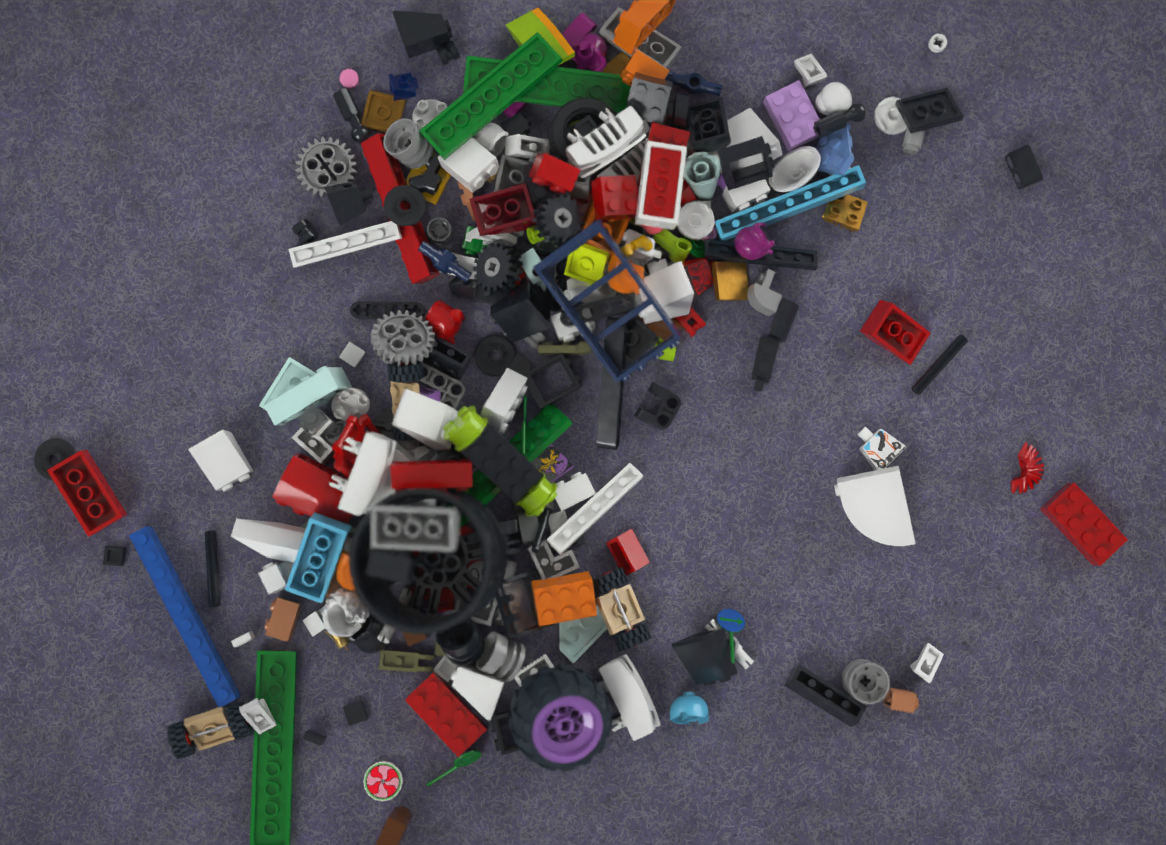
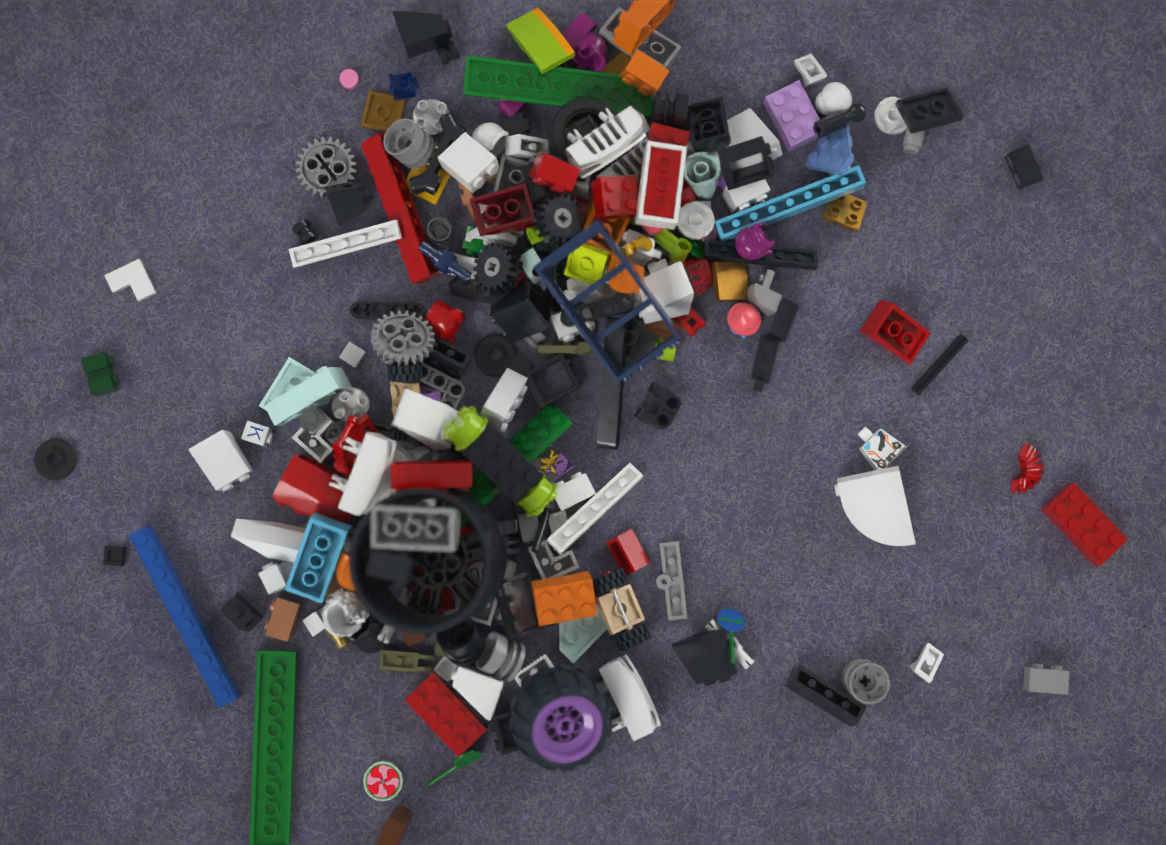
red brick [47,450,127,537] -> none
plate [167,701,254,759] -> none
black axle [205,530,220,607] -> none
white tile [231,631,255,648] -> none
white slope [239,698,276,734] -> none
black tile [303,730,327,746] -> none
black piece [333,88,370,143] -> none
black tile [343,701,368,726] -> none
black wheel [384,185,426,226] -> none
green plate [420,32,563,160] -> none
green piece [521,396,527,455] -> none
brick [626,72,673,125] -> none
dark blue pin [666,71,723,97] -> none
medium azure cylinder [670,692,709,724] -> none
white dish [769,146,821,192] -> none
nougat brick [883,687,919,713] -> none
white bush [928,34,947,53] -> none
none -> dark green brick [81,352,120,397]
none -> white tile [104,259,156,302]
none -> black torso [221,592,263,632]
none -> white brick [241,421,274,447]
none -> light grey hinge [656,541,688,621]
none -> coral hair [727,303,762,339]
none -> light grey brick [1023,663,1069,695]

